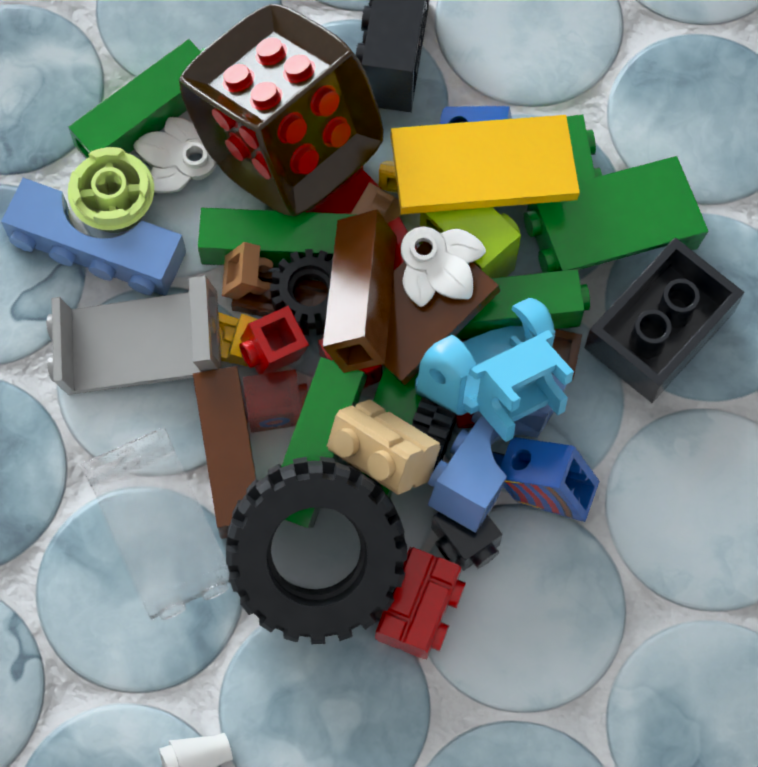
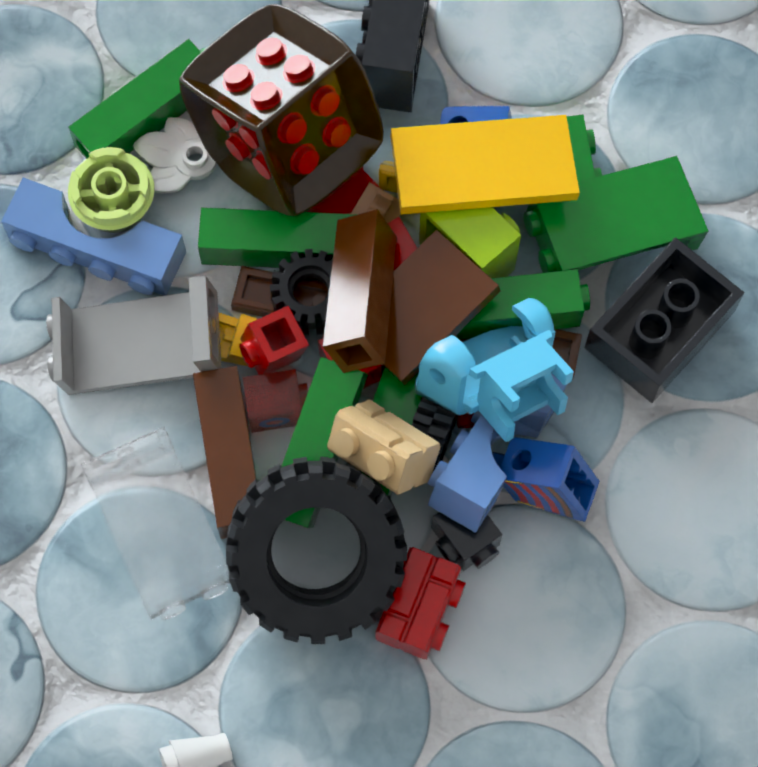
medium nougat tile [222,242,273,300] -> none
white plate [401,226,486,307] -> none

